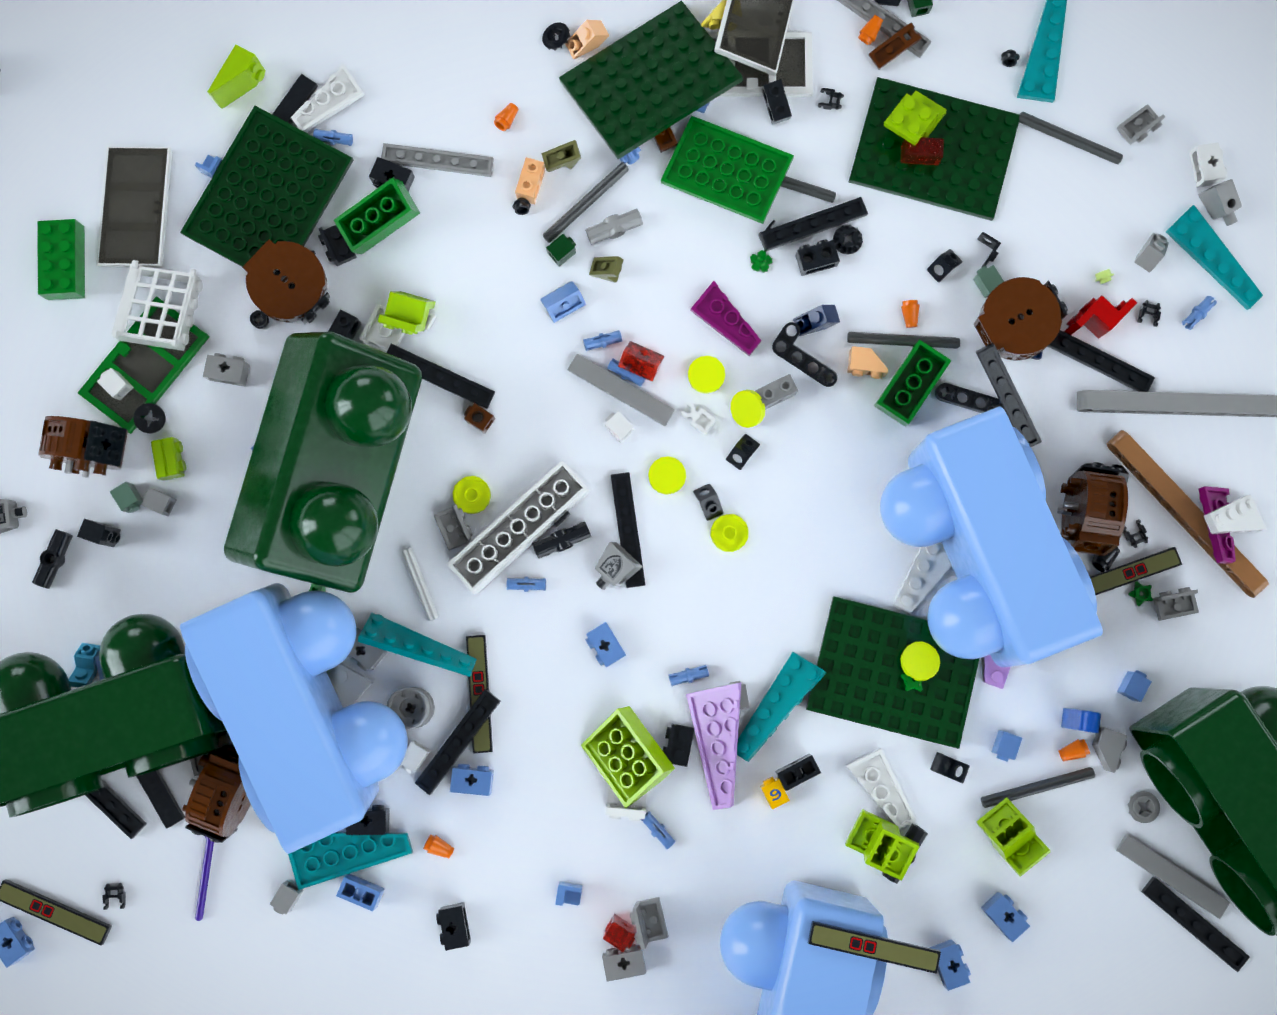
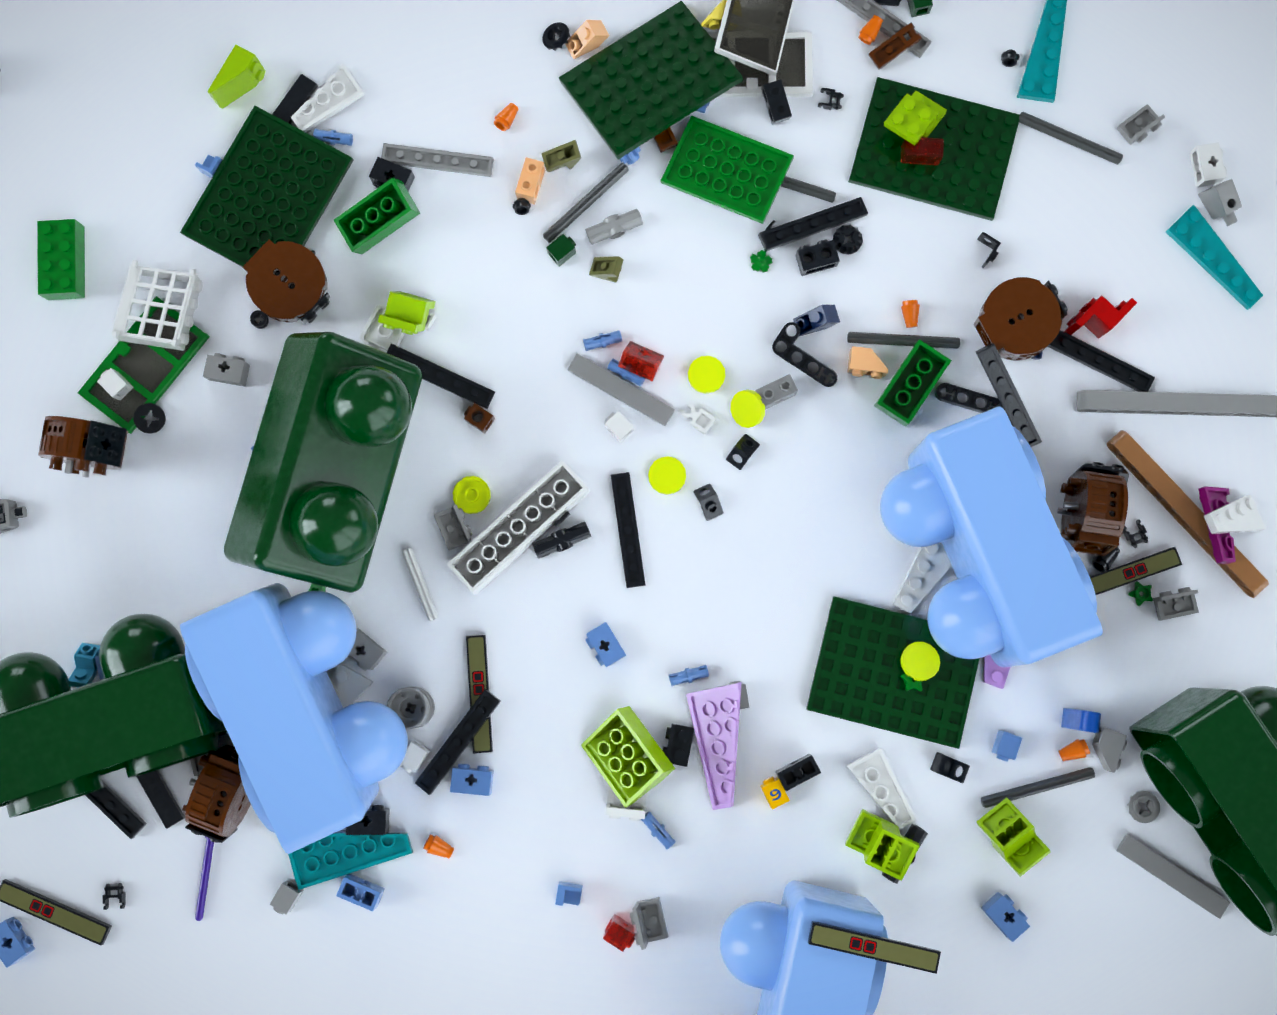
black piece [32,529,73,589] -> none
black brick [77,518,121,547] -> none
clear smoke door [96,146,173,268] -> none
sand green brick [110,481,143,513] -> none
light grey brick [141,488,177,517] -> none
lime brick [151,437,187,481] -> none
black bracket [318,225,357,266] -> none
black brick [328,309,362,340] -> none
teal wing [358,612,477,677] -> none
black brick [436,902,471,951] -> none
medium blue pin [506,577,546,592] -> none
medium blue panel [540,281,586,323] -> none
light grey torso [595,542,643,590] -> none
light grey brick [602,944,646,982] -> none
magenta wing [690,281,762,356] -> none
neon yellow tile [710,514,749,552] -> none
teal wing [737,652,826,762] -> none
black bracket [927,249,963,282] -> none
medium blue brick [929,939,971,991] -> none
sand green brick [973,265,1004,298] -> none
yellowish green plate [1095,269,1114,284] -> none
medium blue brick [1117,670,1152,702] -> none
light grey slope [1134,232,1169,273] -> none
black piece [1138,300,1161,327] -> none
black tile [1141,877,1250,972] -> none
medium blue pin [1182,296,1217,330] -> none

